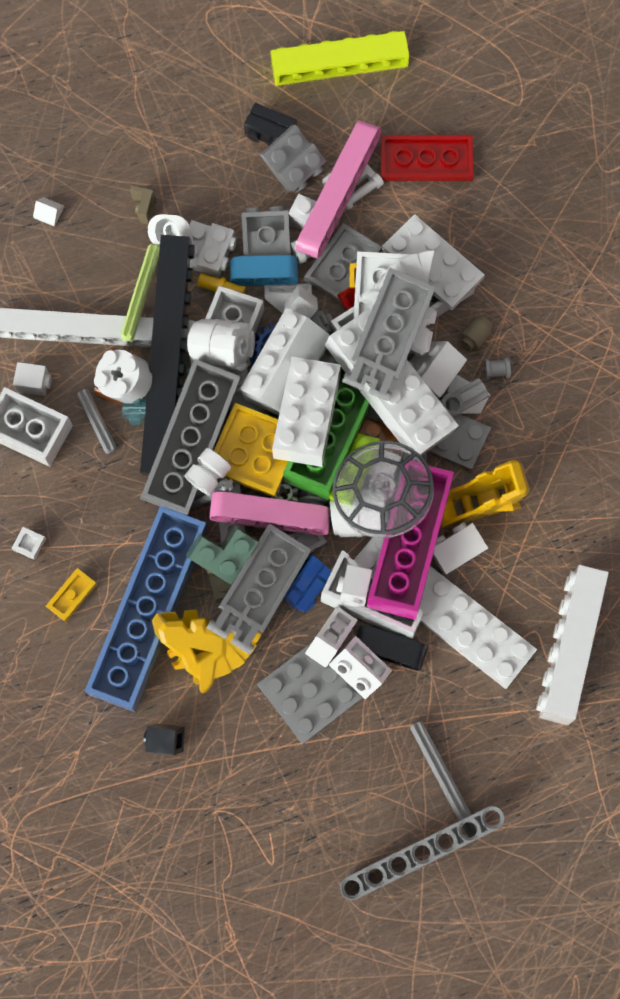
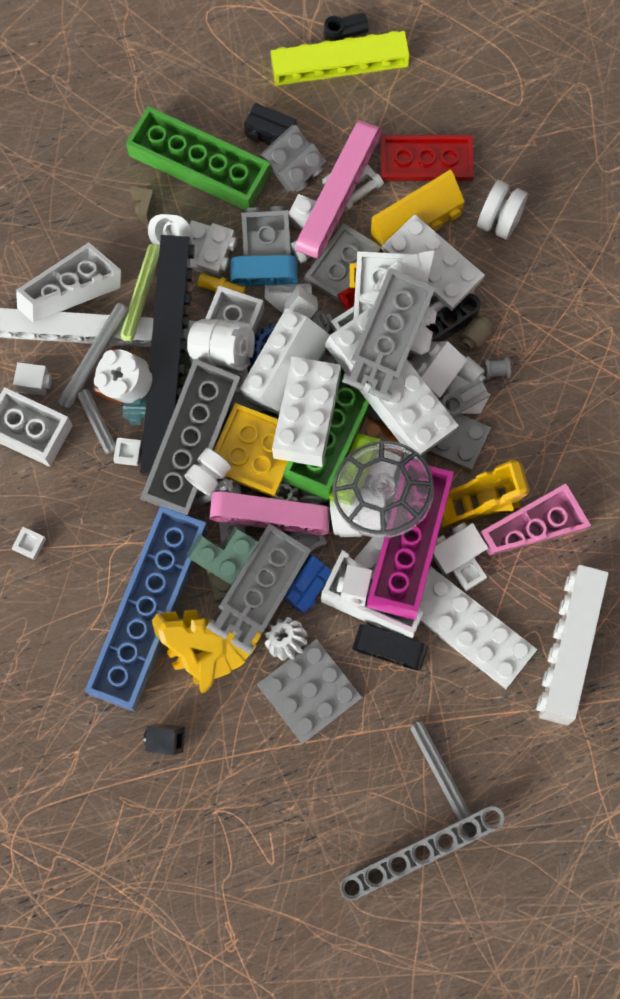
white slope [33,197,64,226] -> none
yellow plate [46,568,97,623] -> none
white brick [305,606,357,668] -> none
white brick [328,636,392,699] -> none
none -> white wedge [16,242,121,322]
none -> light grey axle [58,303,129,409]
none -> white plate [113,437,142,466]
none -> bright green brick [126,106,271,211]
none -> white gear [265,617,308,661]
none -> black piece [323,12,369,42]
none -> yellow slope [371,169,465,253]
none -> black beam [426,293,481,342]
none -> white plate [452,558,487,592]
none -> white brick [457,354,486,383]
none -> white wheel [477,180,529,240]
none -> bright pink wedge [479,483,591,556]

